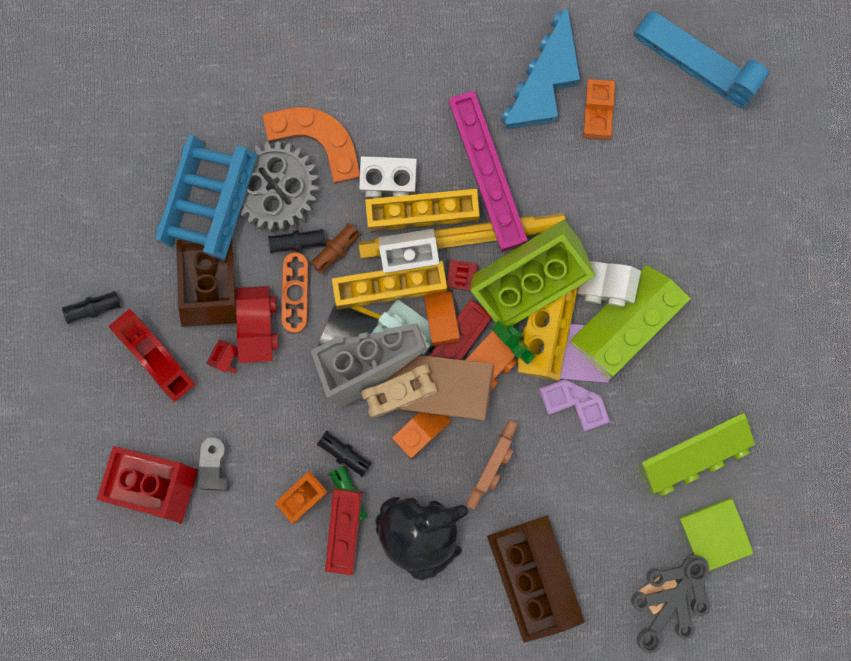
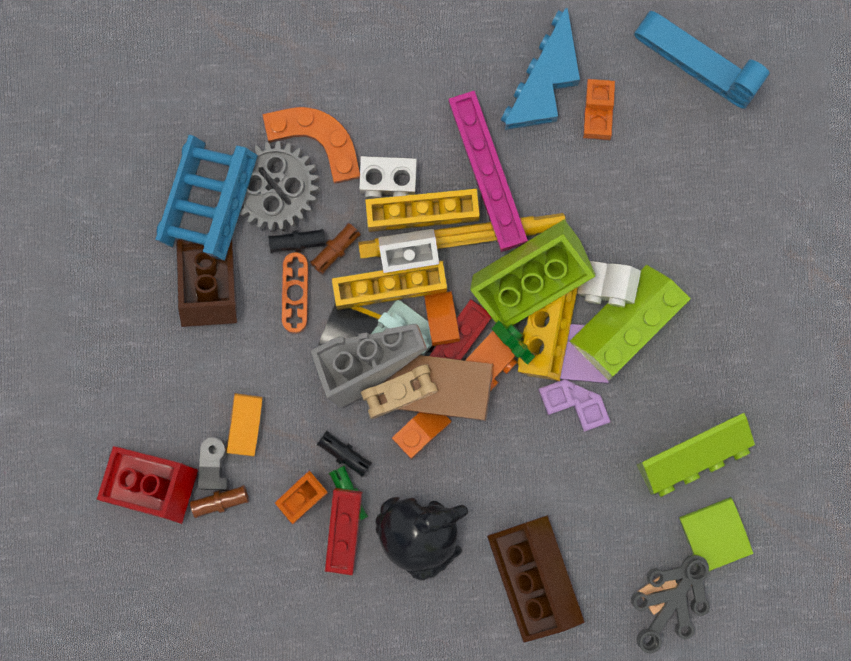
black pin [62,291,121,324] -> none
red arch [108,308,196,403] -> none
red tile [206,339,239,373] -> none
red brick [235,286,278,363] -> none
red tile [446,259,478,292] -> none
nougat plate [465,420,519,510] -> none
none -> dark orange pin [190,485,249,518]
none -> light orange slope [226,393,262,456]

